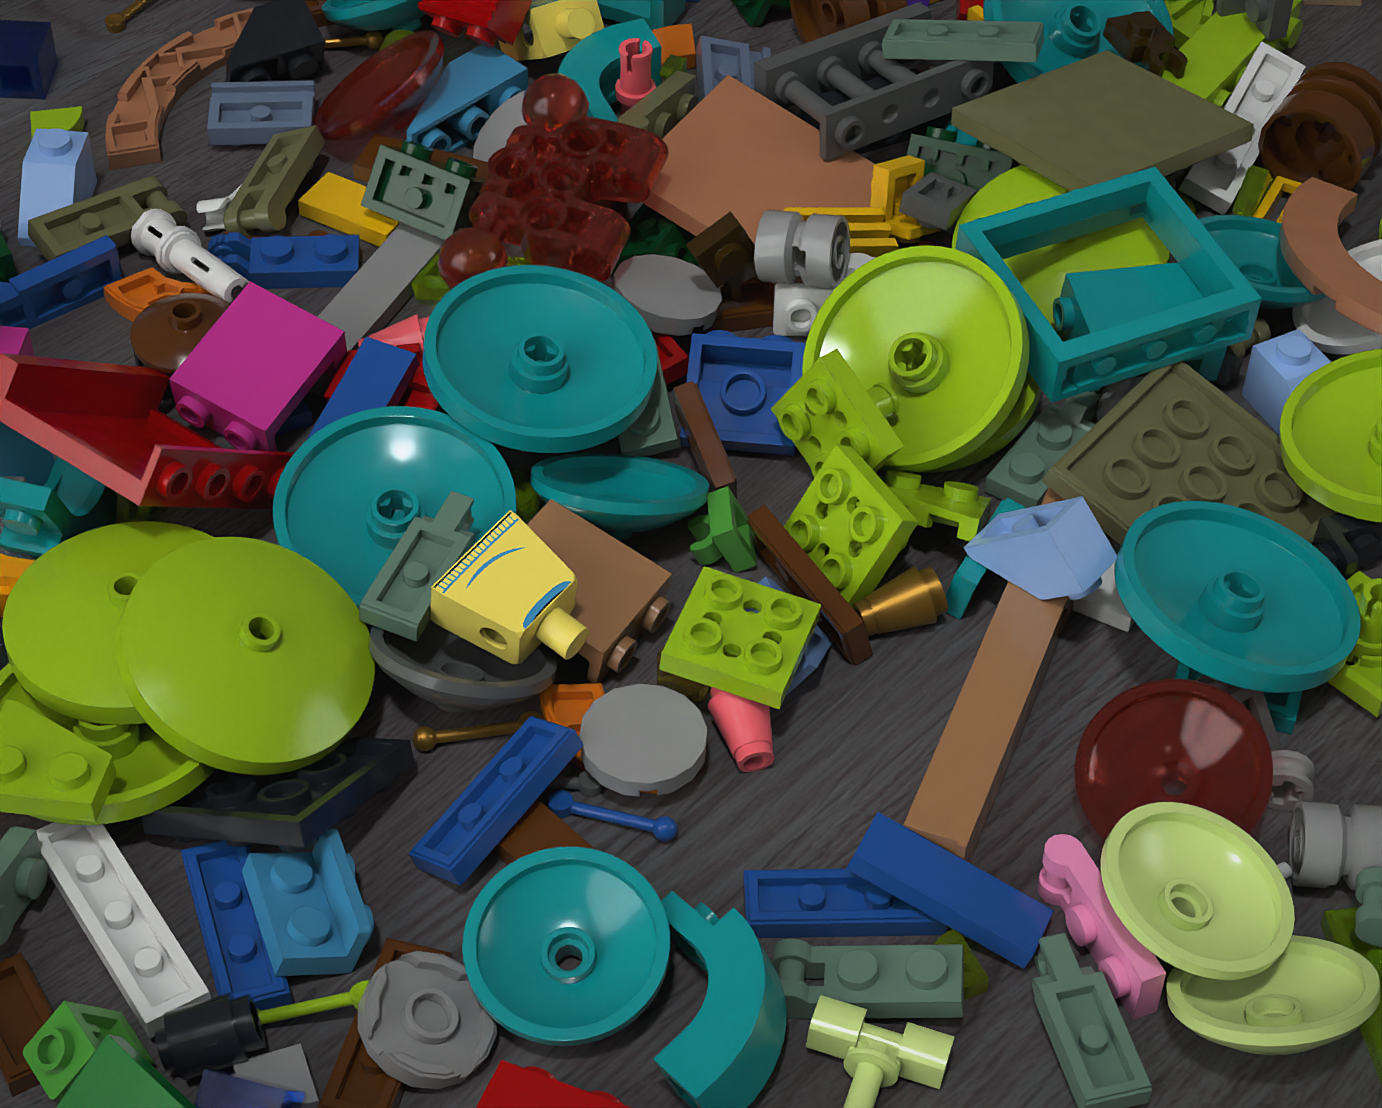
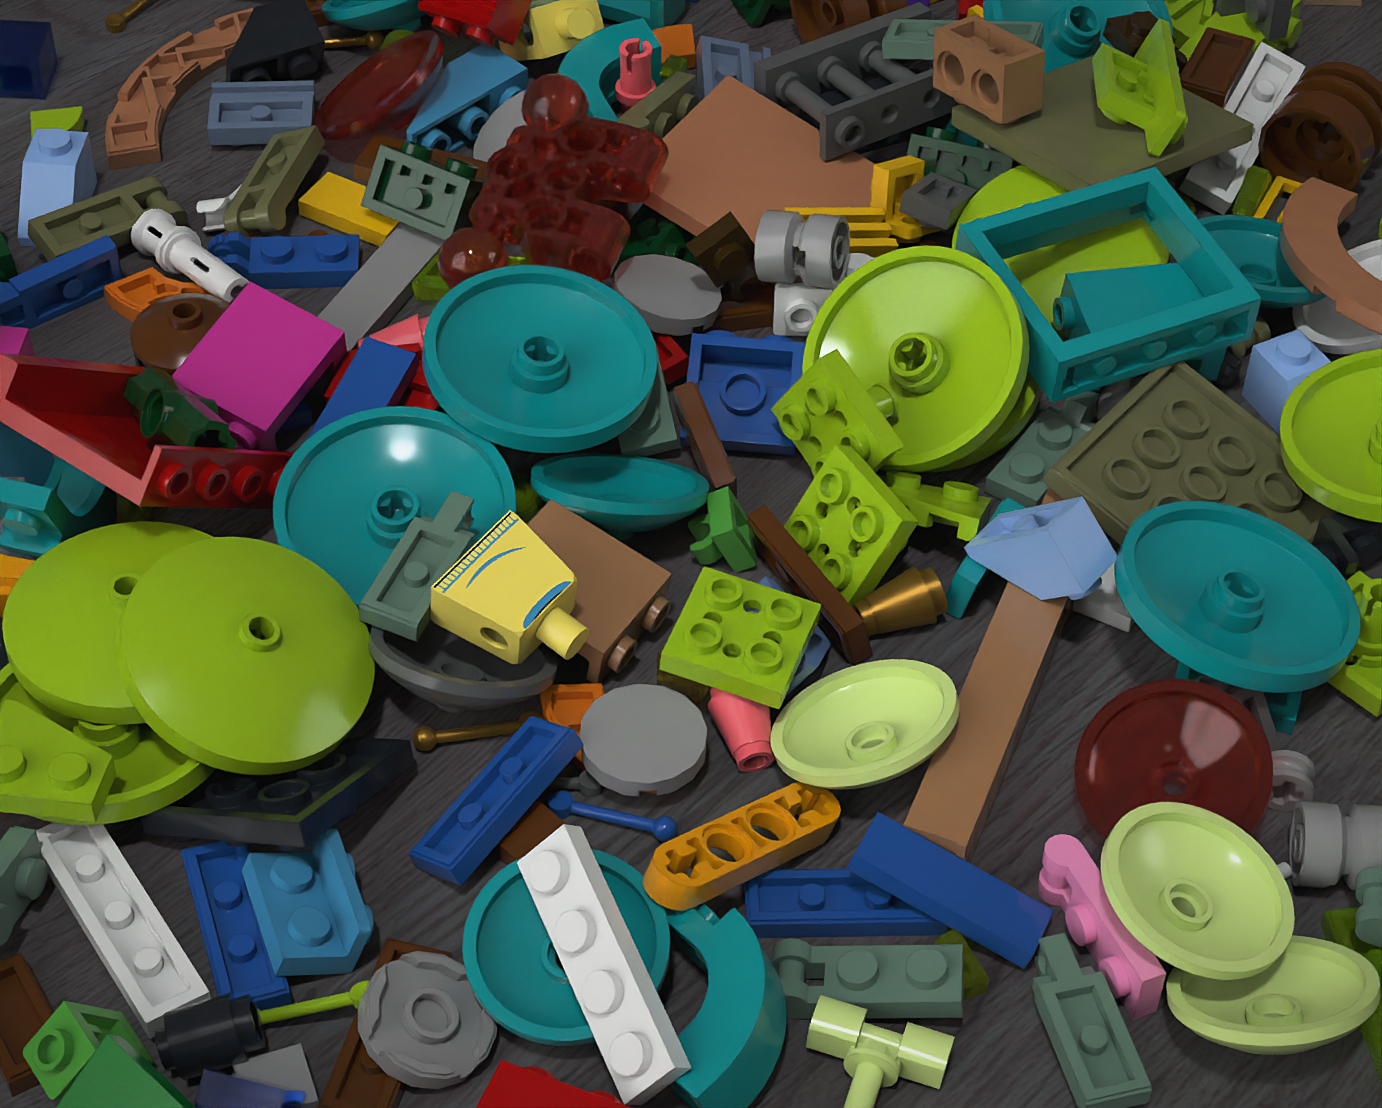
none -> dark green piece [123,367,238,449]
none -> white plate [517,824,692,1105]
none -> light orange beam [642,782,841,911]
none -> yellowish green dish [770,659,960,790]
none -> medium nougat brick [933,15,1045,124]
none -> lime bracket [1092,18,1188,157]
none -> reddish brown tile [1179,27,1256,109]

